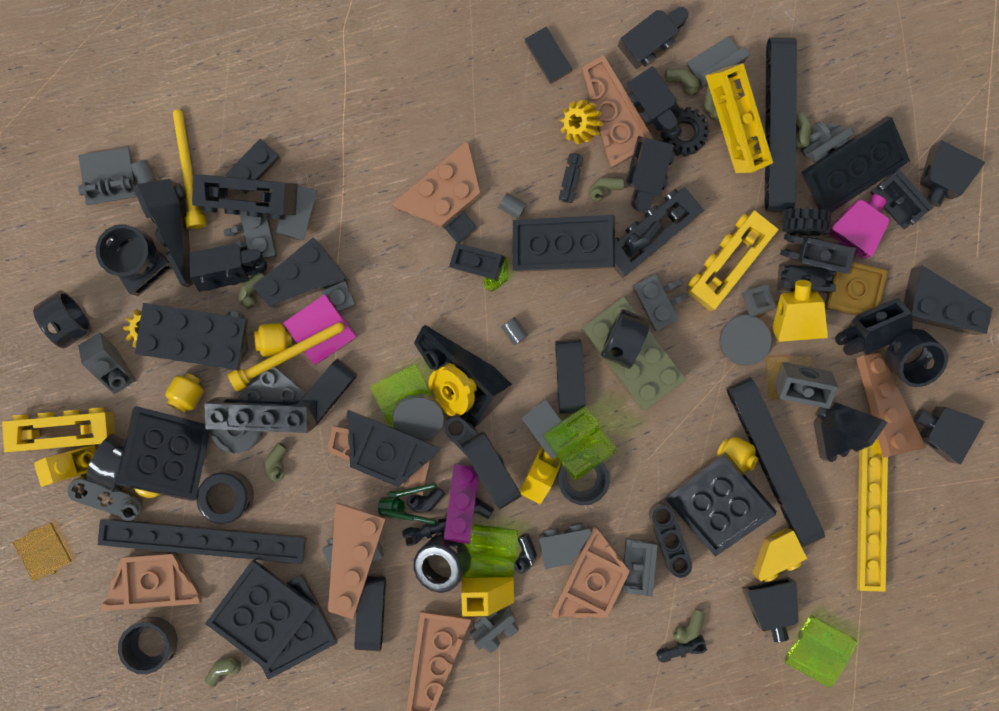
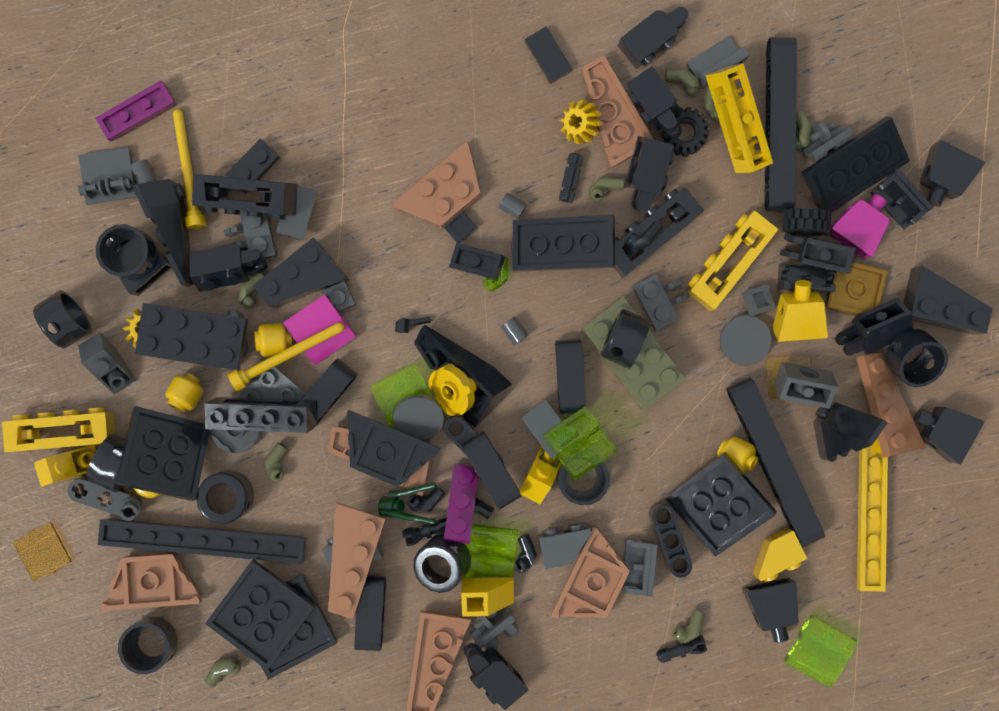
none -> magenta plate [95,80,176,142]
none -> black hand [395,317,431,333]
none -> black hinge [463,642,529,710]

